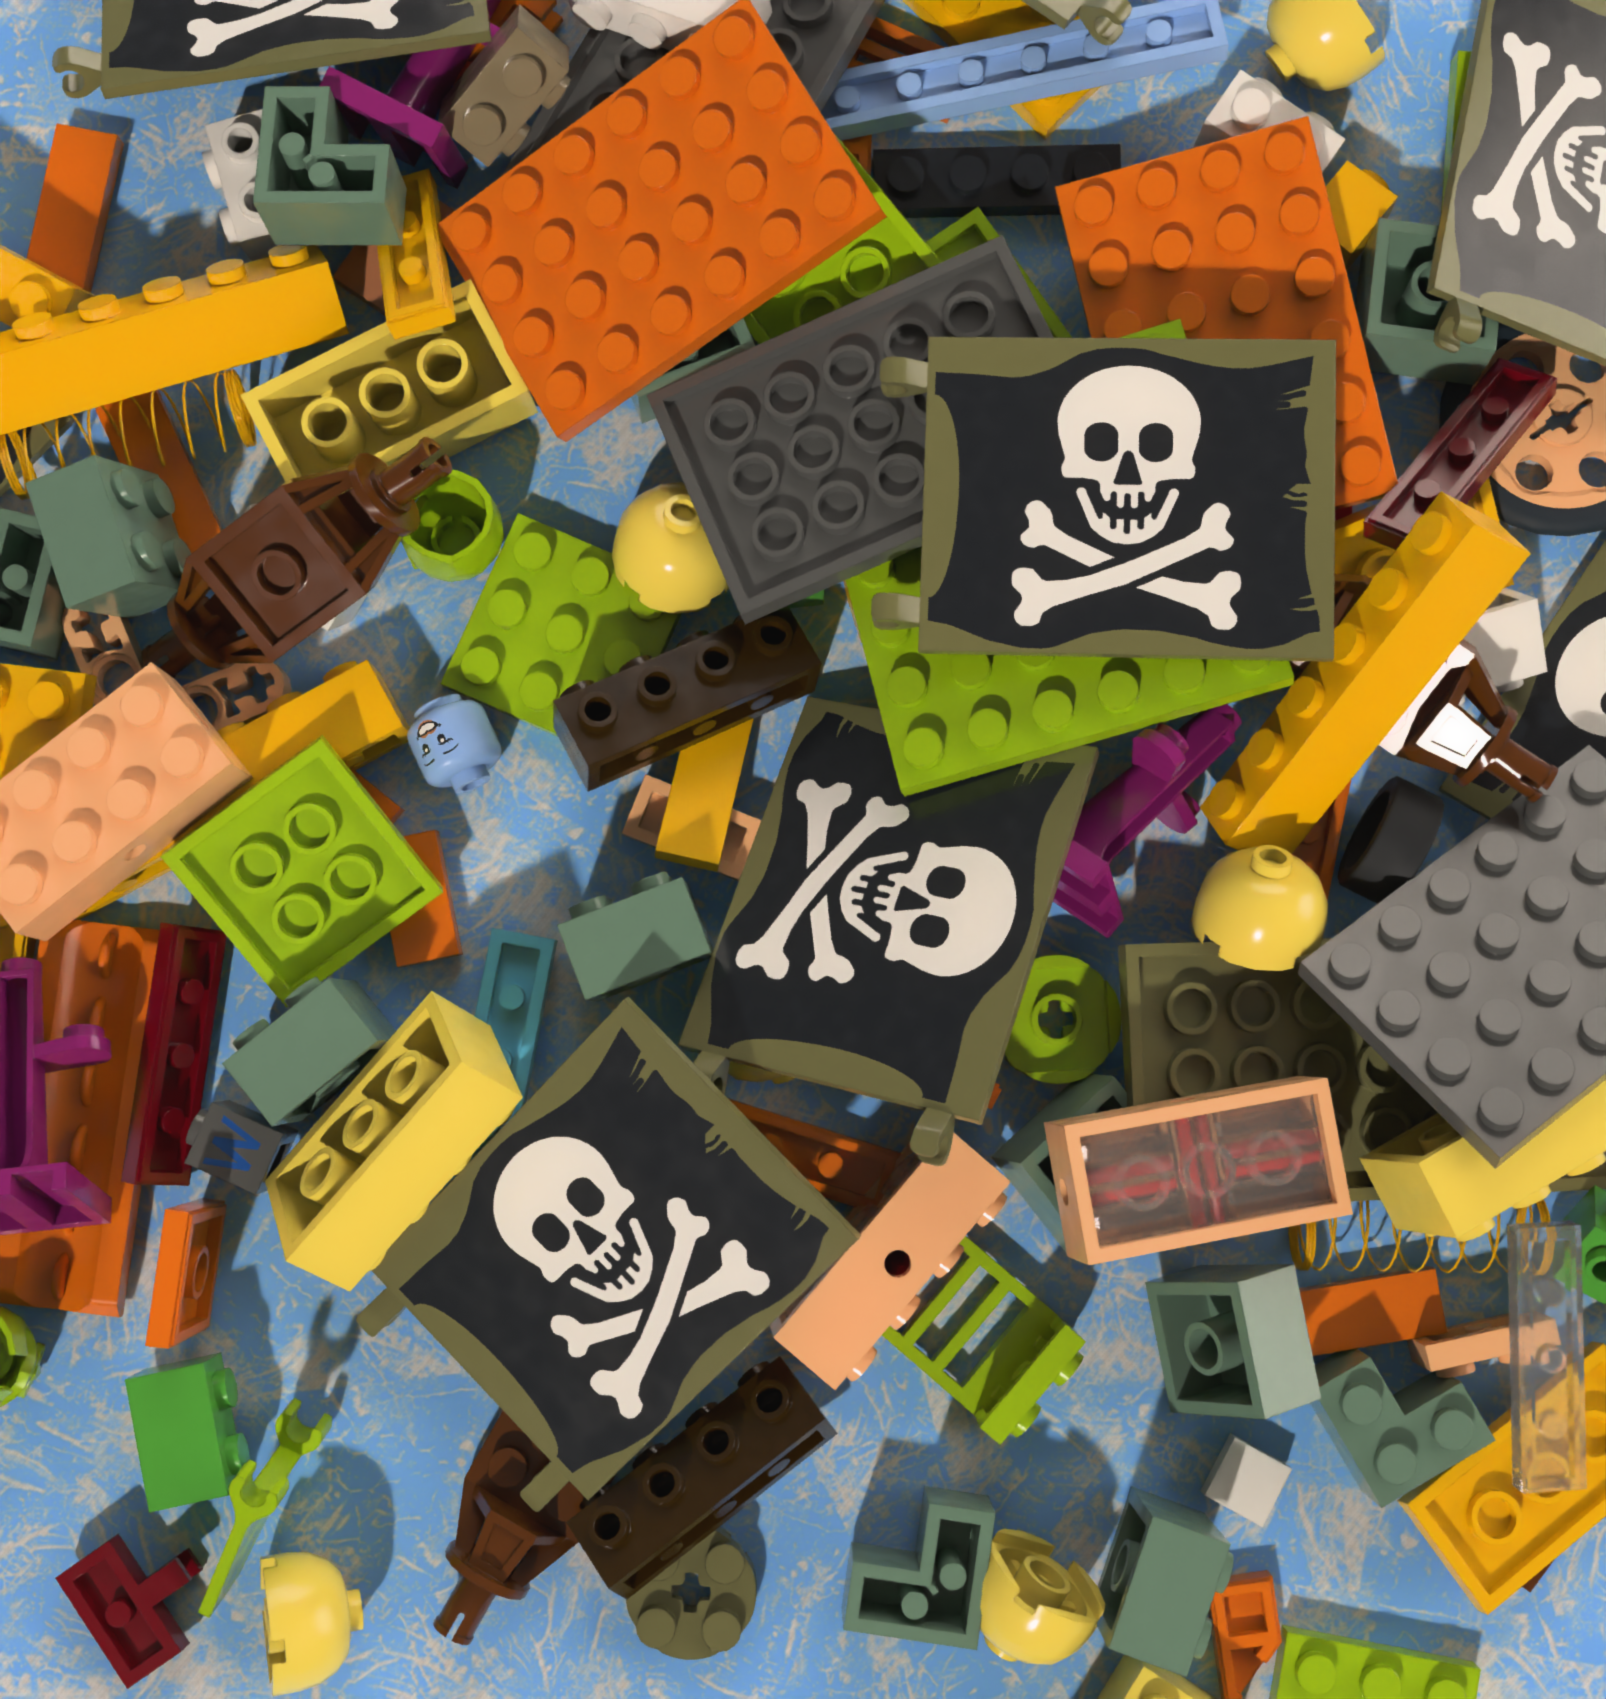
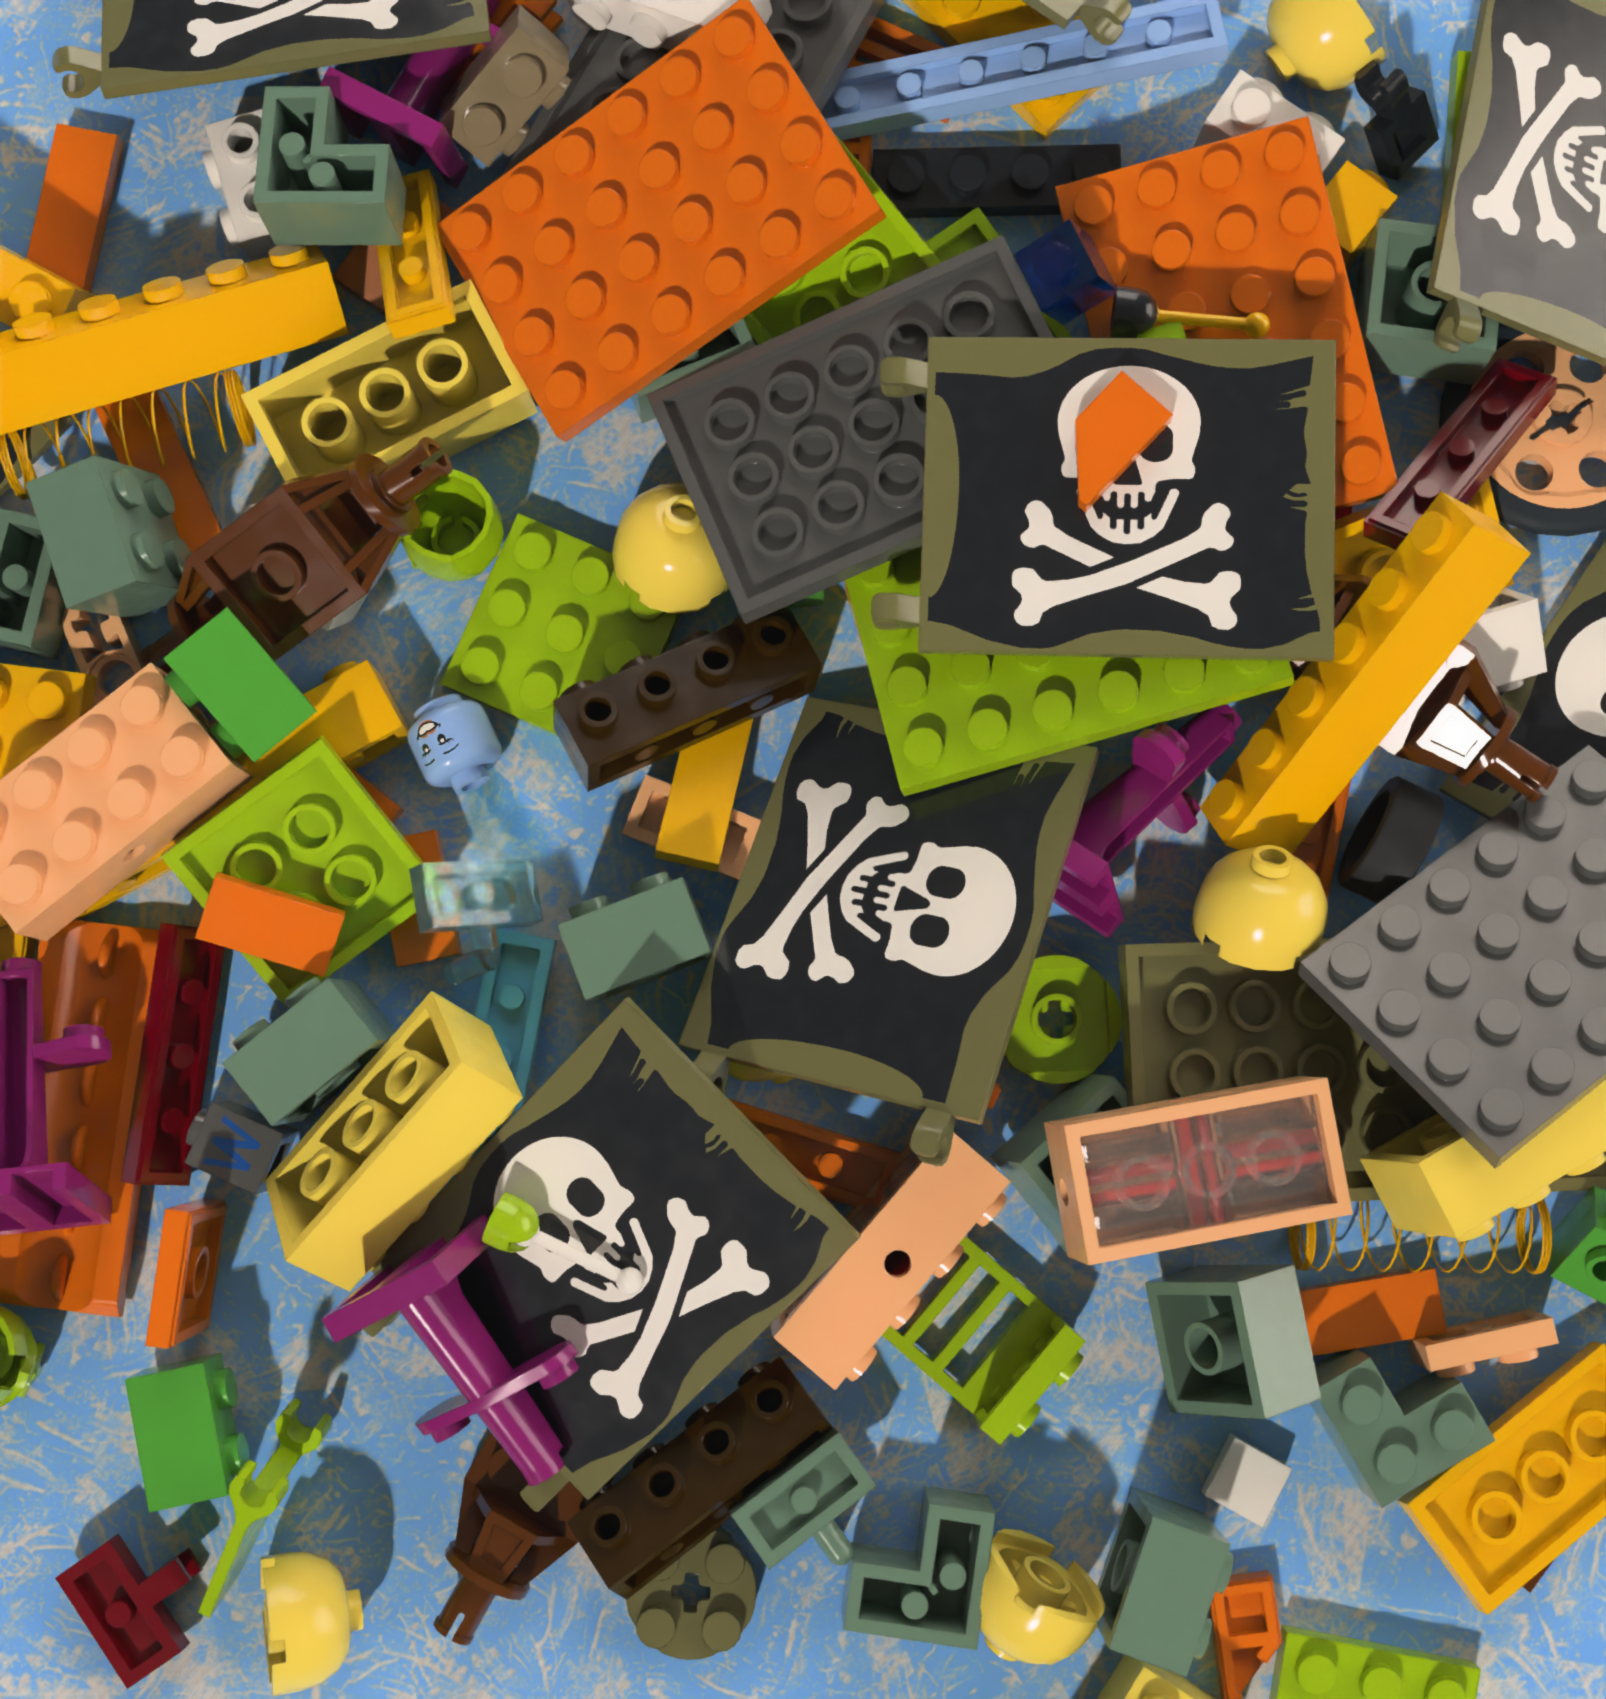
clear tile [1507,1220,1587,1494] -> none
none -> bright green brick [163,607,317,763]
none -> orange tile [195,872,346,977]
none -> magenta piece [321,1214,579,1486]
none -> clear light blue plate [409,859,543,985]
none -> hinge [481,1192,643,1295]
none -> sand green plate [727,1427,876,1570]
none -> clear blue brick [1013,219,1116,325]
none -> orange tile [1074,371,1173,513]
none -> hinge [1110,285,1270,339]
none -> black plate [1354,60,1439,181]

